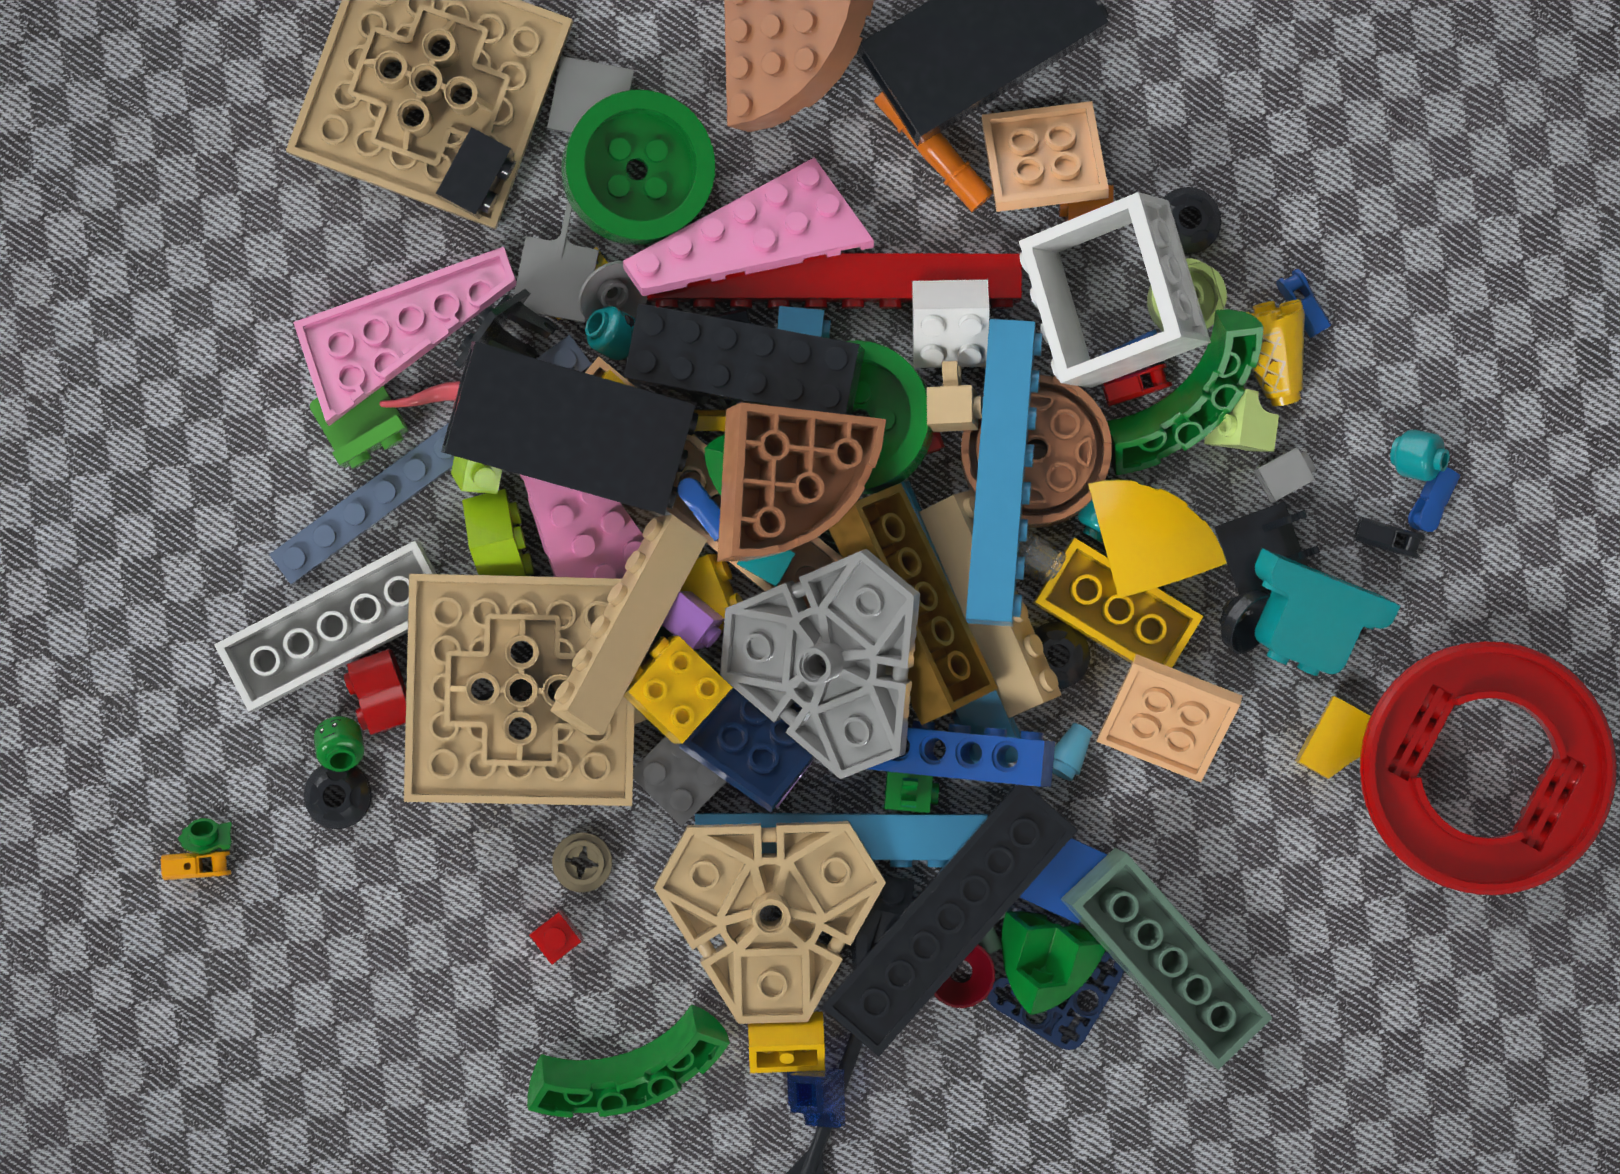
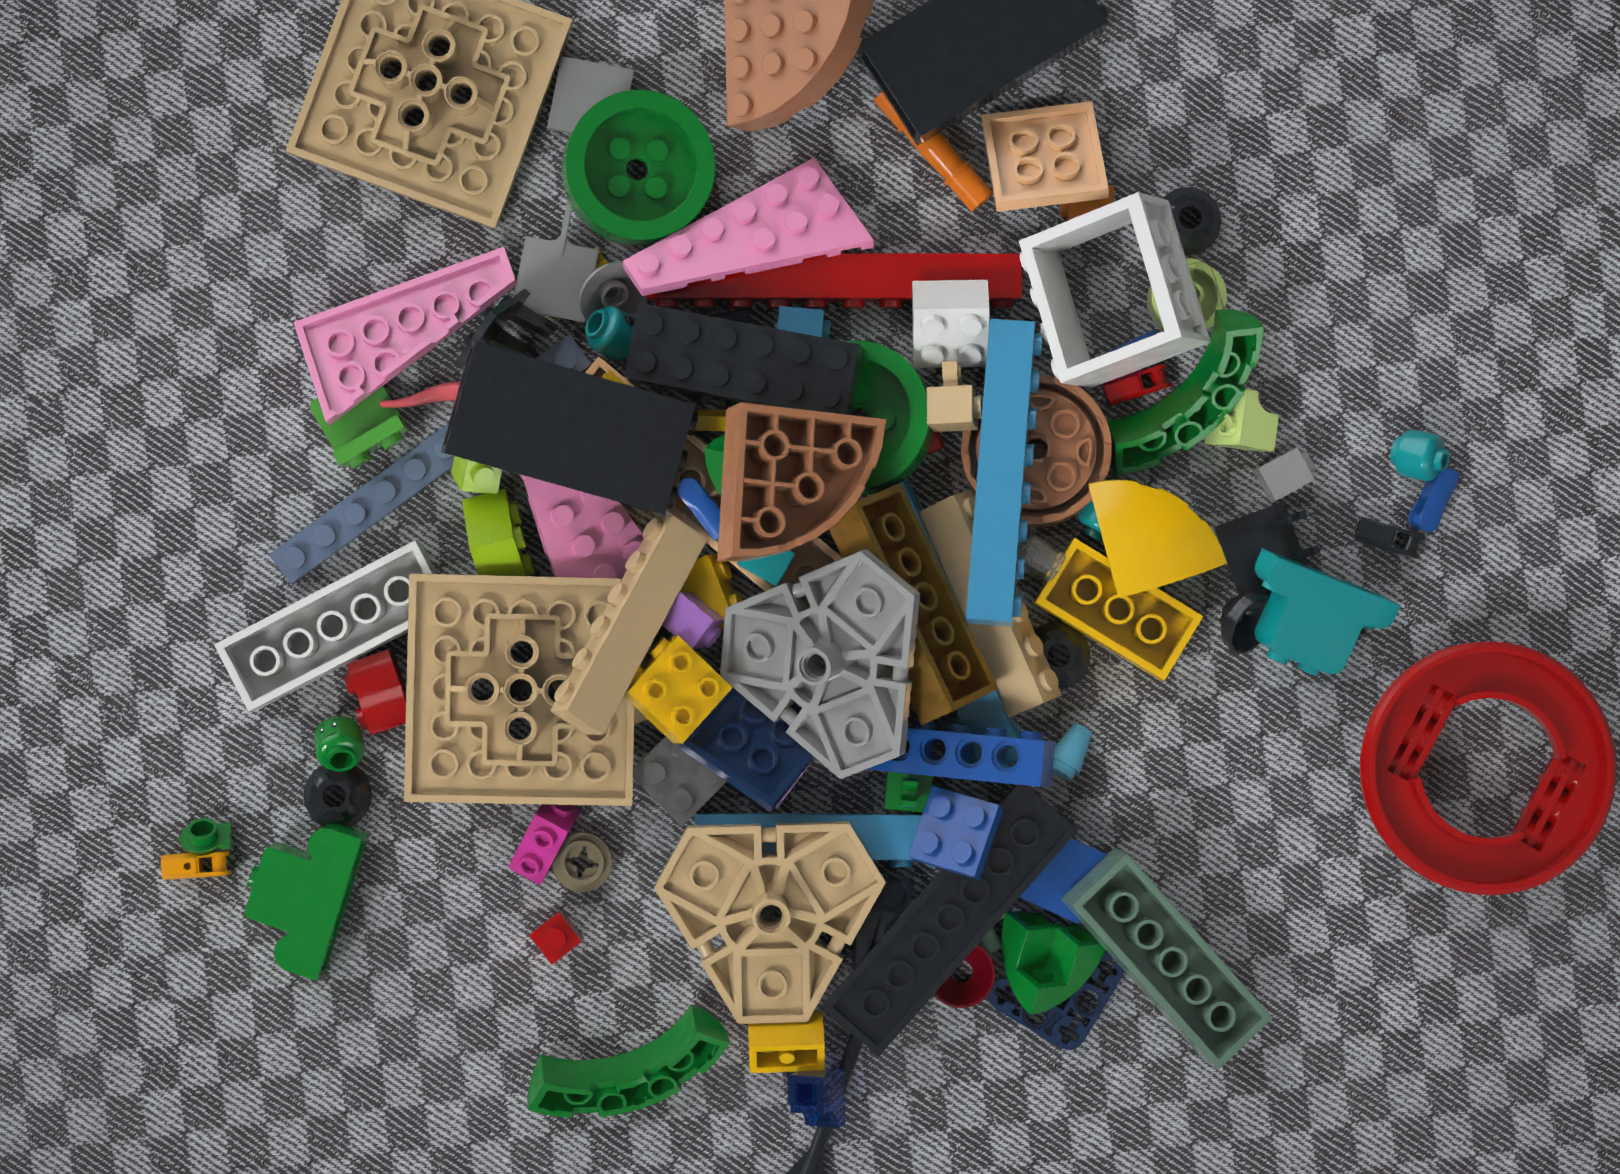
black brick [436,127,516,219] -> none
light nougat plate [1096,654,1242,783] -> none
yellow cone [1246,299,1305,406] -> none
blue bar [1276,269,1332,338] -> none
yellow slope [1295,696,1370,779] -> none
none -> green brick [244,824,370,981]
none -> dark pink bracket [509,804,582,885]
none -> blue plate [908,786,1004,880]

